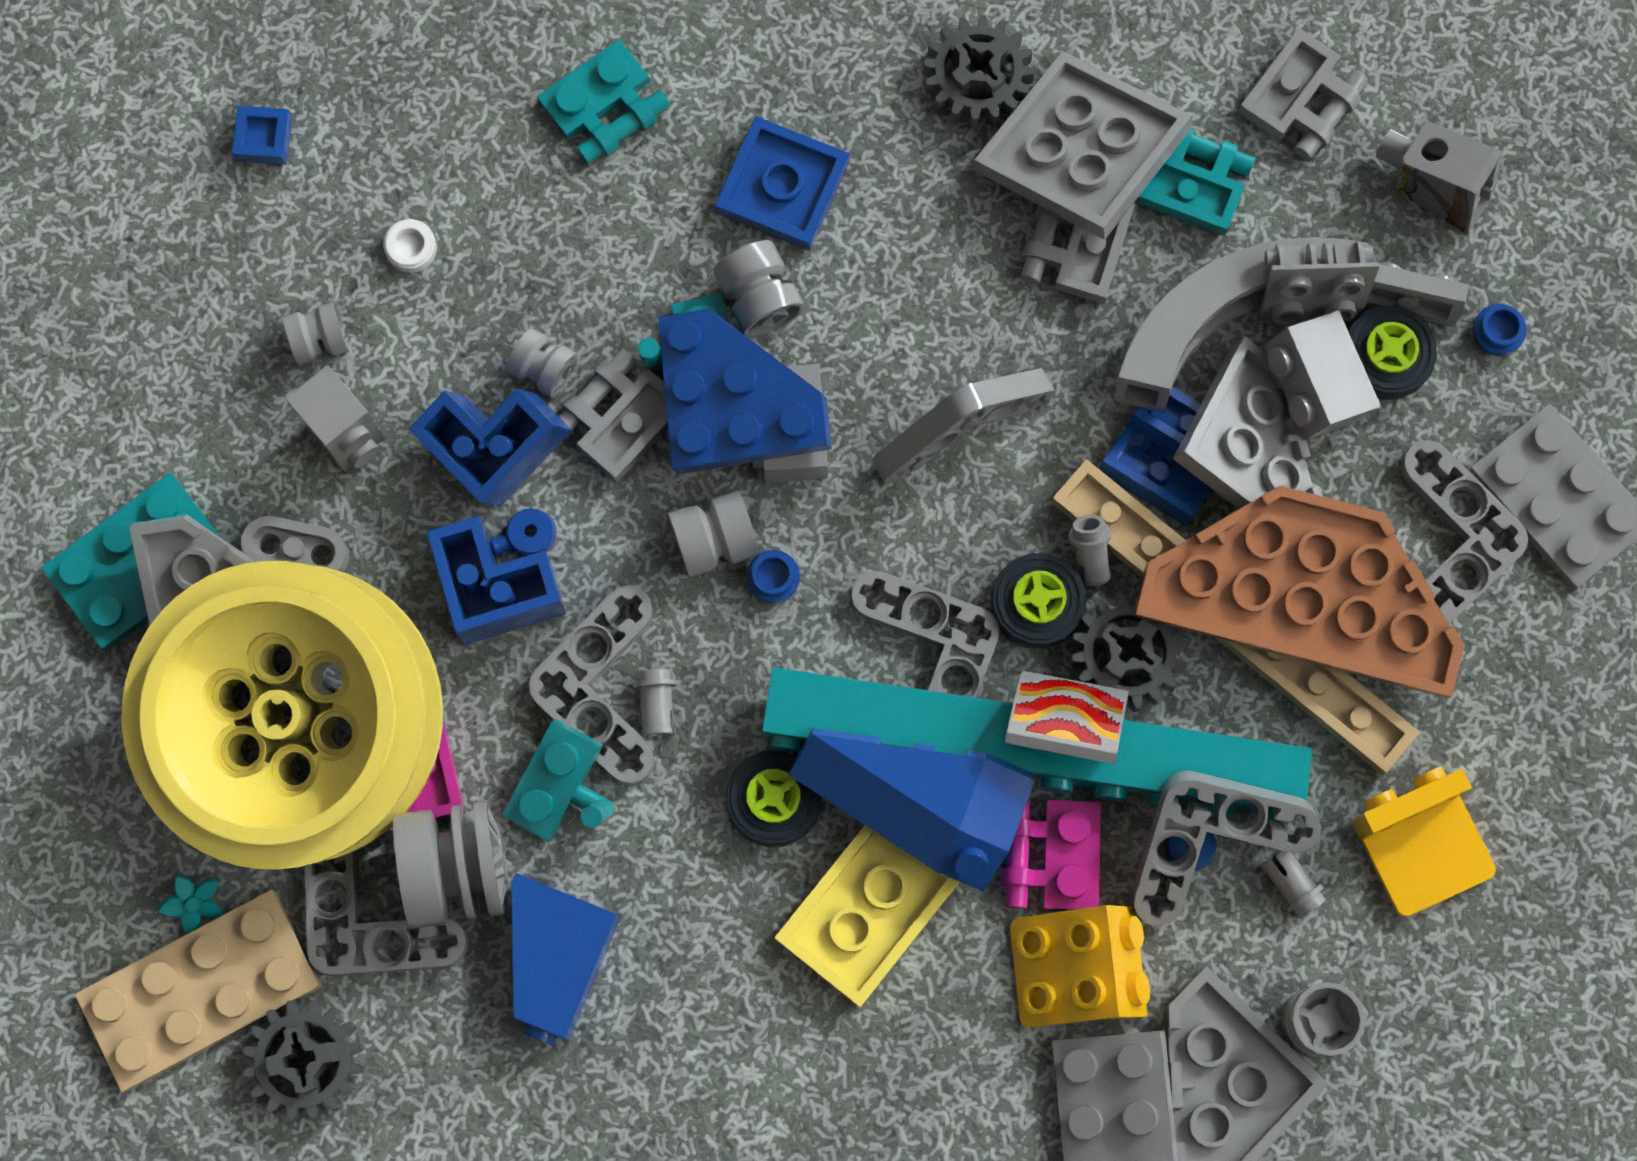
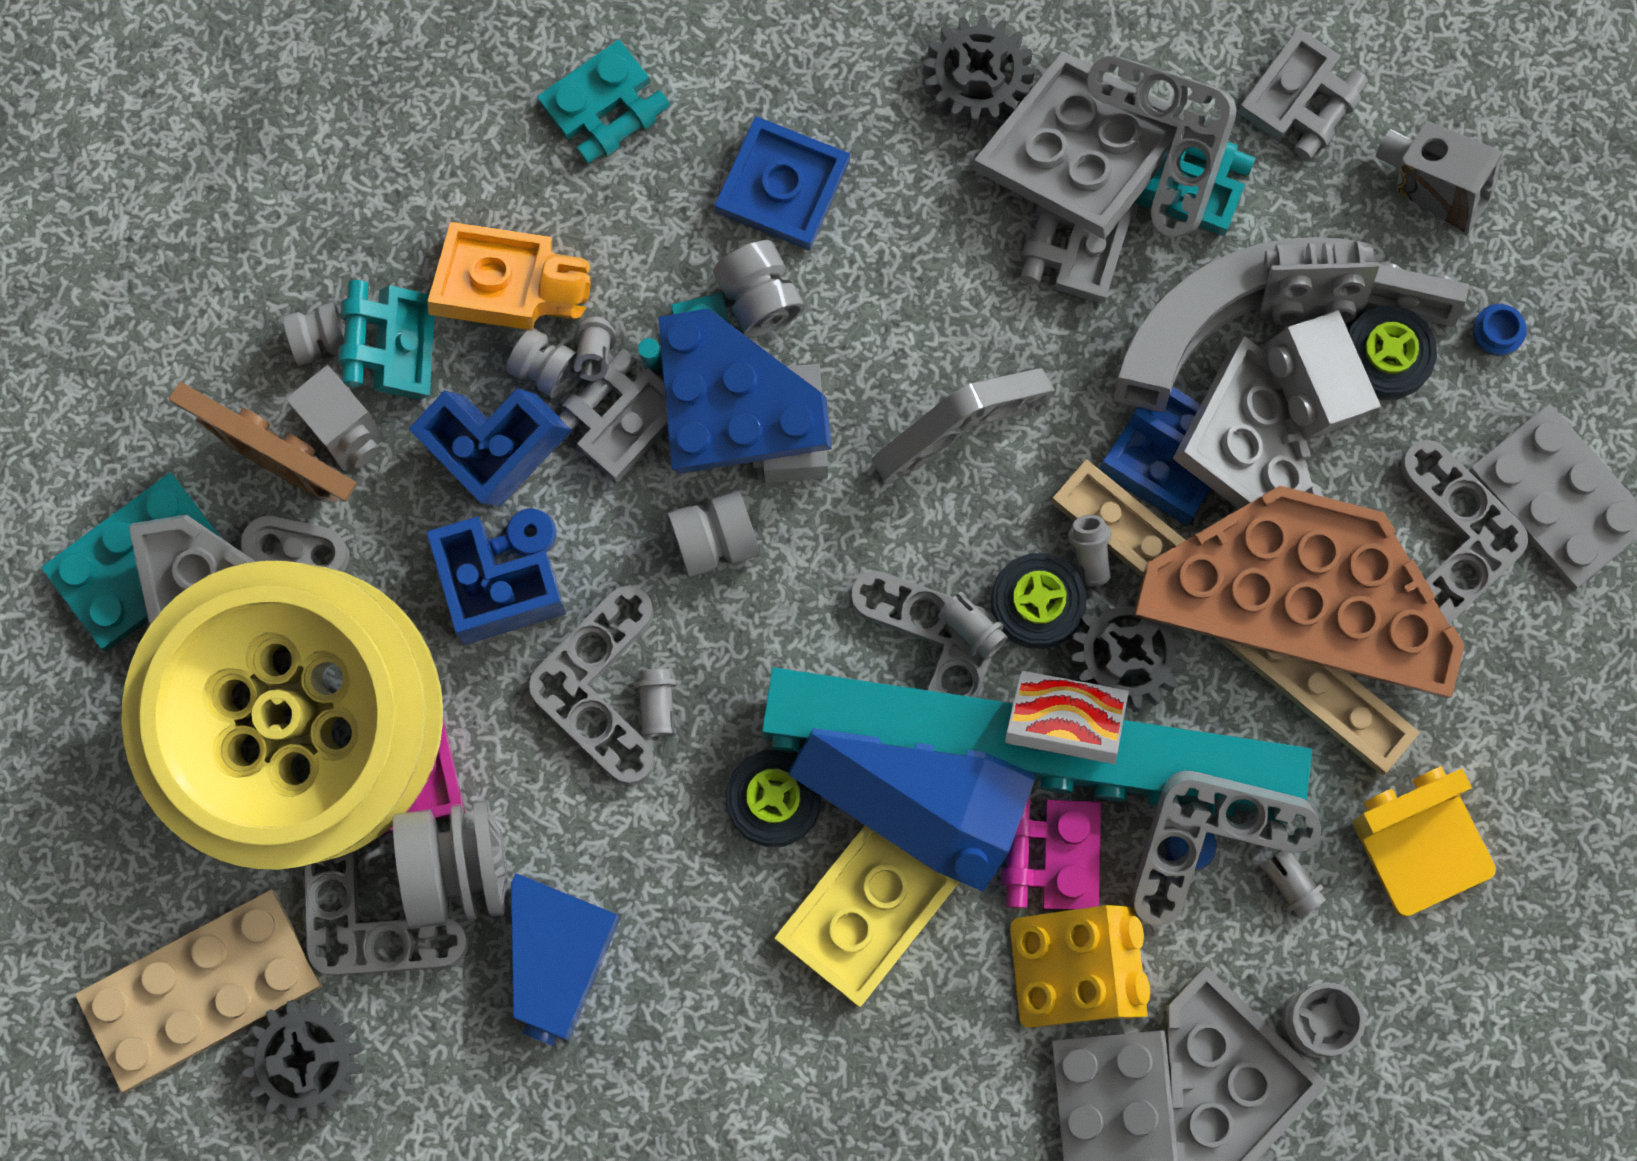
teal plant [157,873,224,934] -> none
blue plate [231,105,293,165] -> none
white tile [383,219,437,273] -> none
teal plate [502,719,615,842] -> none
blue plate [747,550,800,603] -> none
none -> medium nougat wing [169,381,357,502]
none -> teal plate [337,280,434,400]
none -> light orange plate [428,222,591,330]
none -> light grey pin [574,317,616,381]
none -> light grey pin [938,592,1008,660]
none -> light grey beam [1087,56,1236,237]

